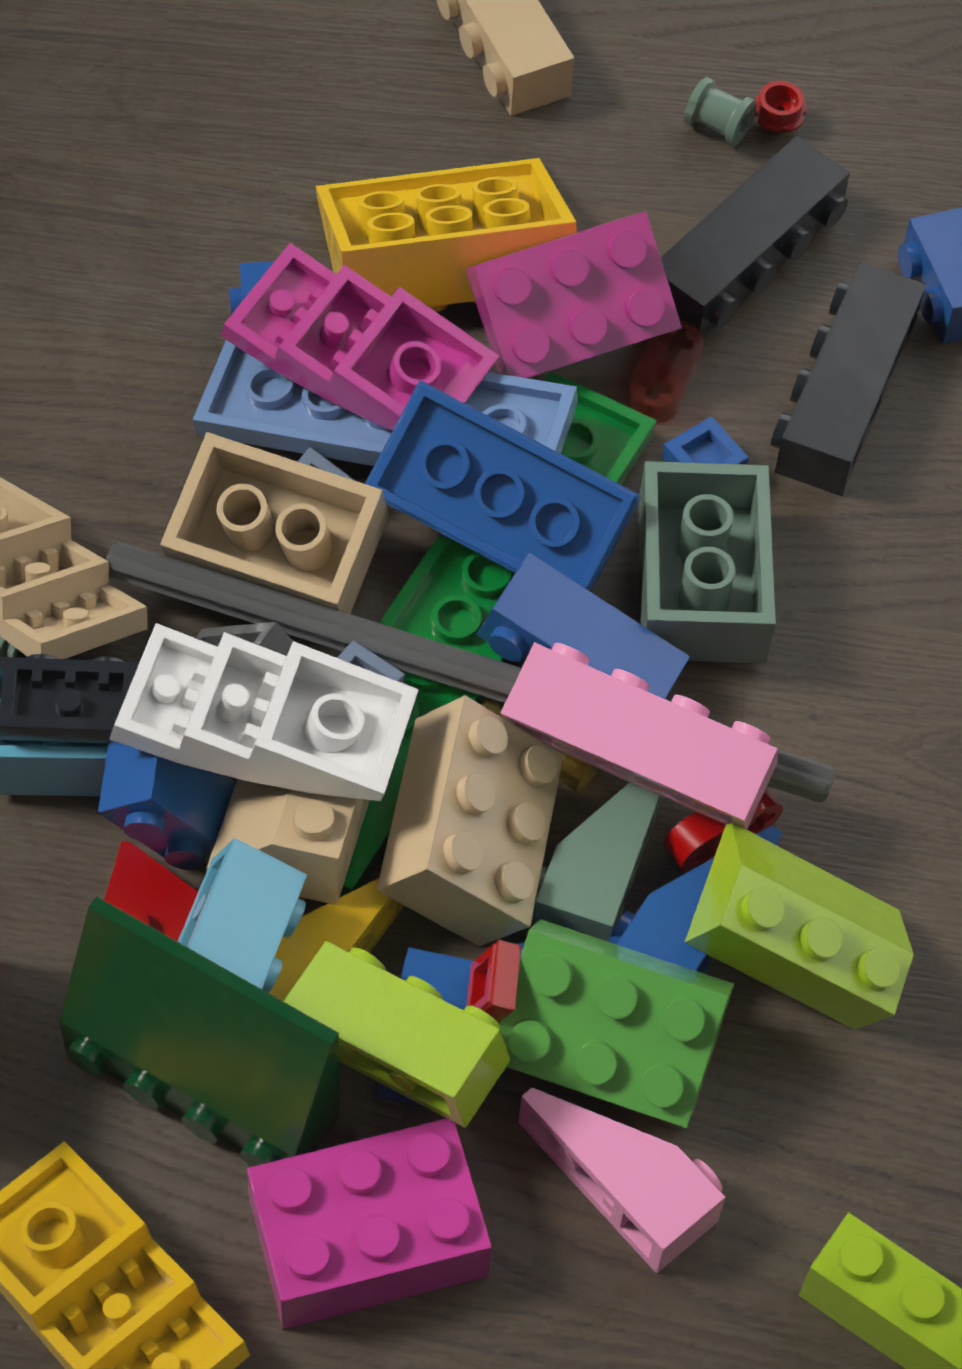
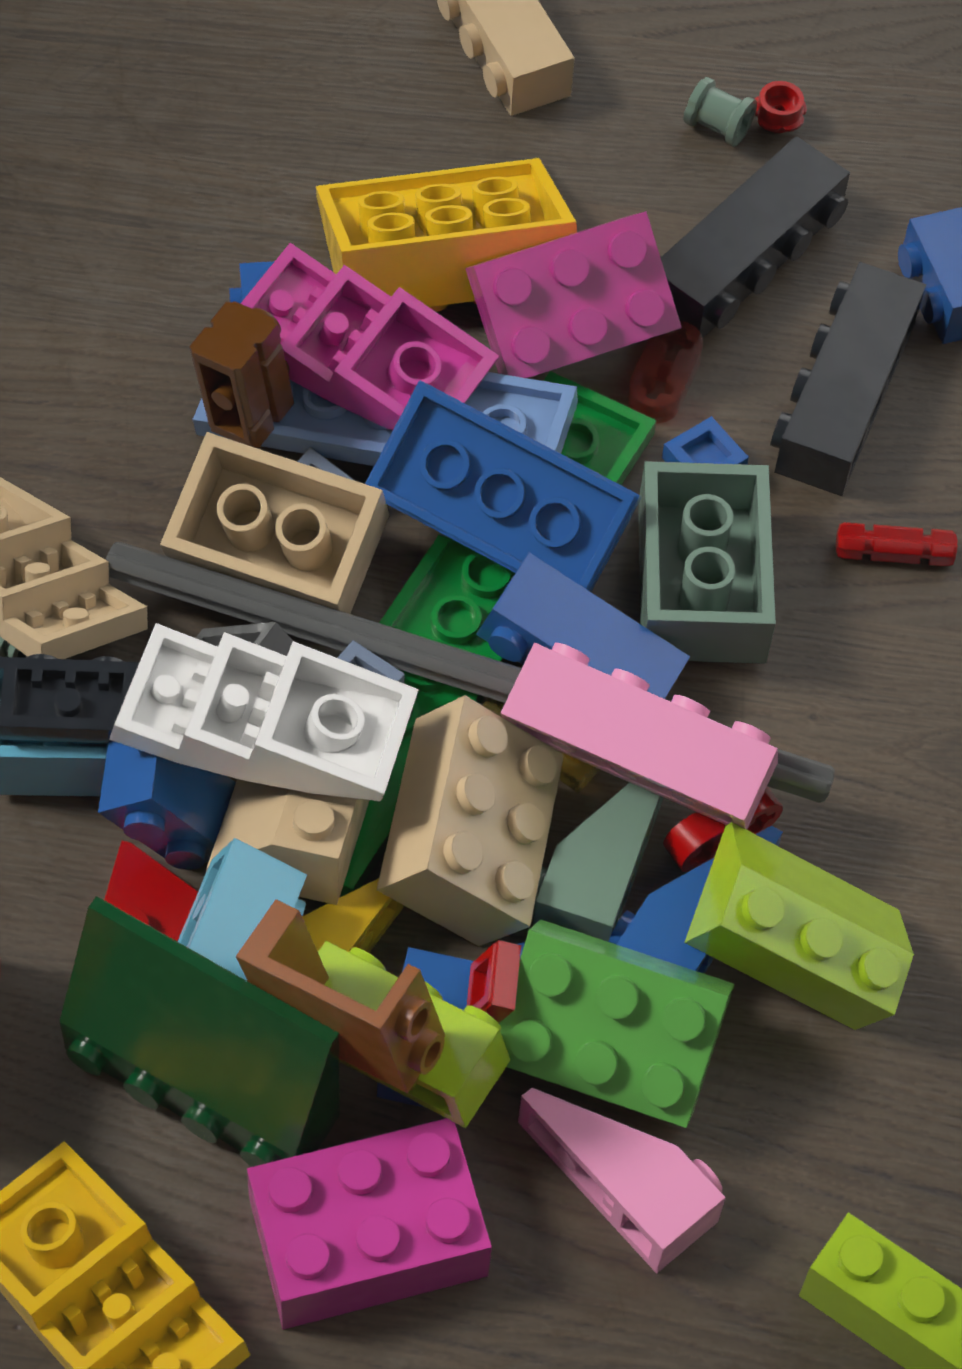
none -> reddish brown brick [189,301,295,448]
none -> dark orange panel [236,899,446,1093]
none -> red axle [836,522,958,566]

